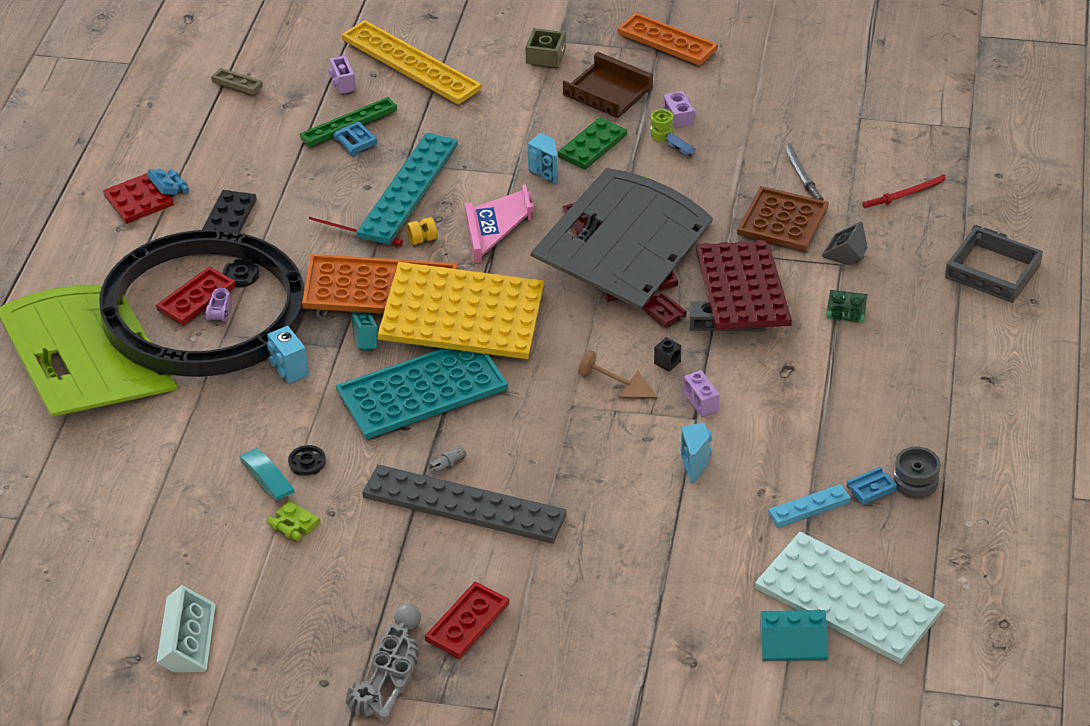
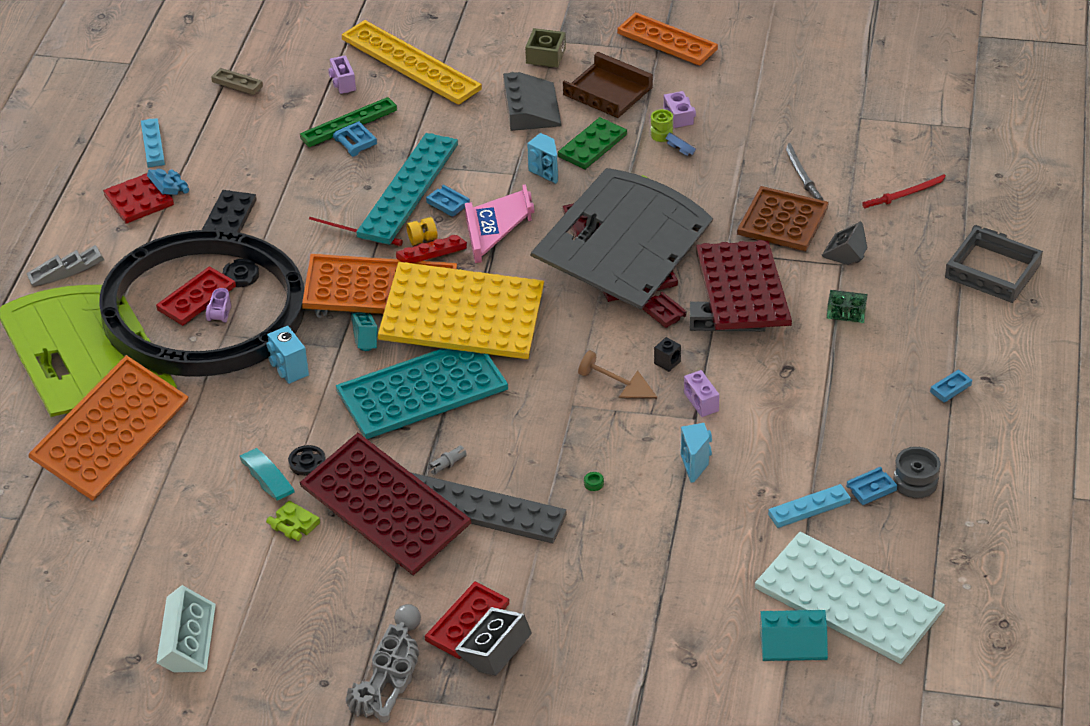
none -> light grey slope [26,245,104,287]
none -> orange plate [29,355,189,501]
none -> medium azure plate [141,118,165,168]
none -> dark red plate [300,432,471,576]
none -> red plate [396,235,467,264]
none -> dark azure plate [426,185,470,217]
none -> dark grey slope [455,607,532,676]
none -> dark grey slope [503,72,561,131]
none -> green tile [584,472,604,491]
none -> dark azure plate [930,369,972,402]

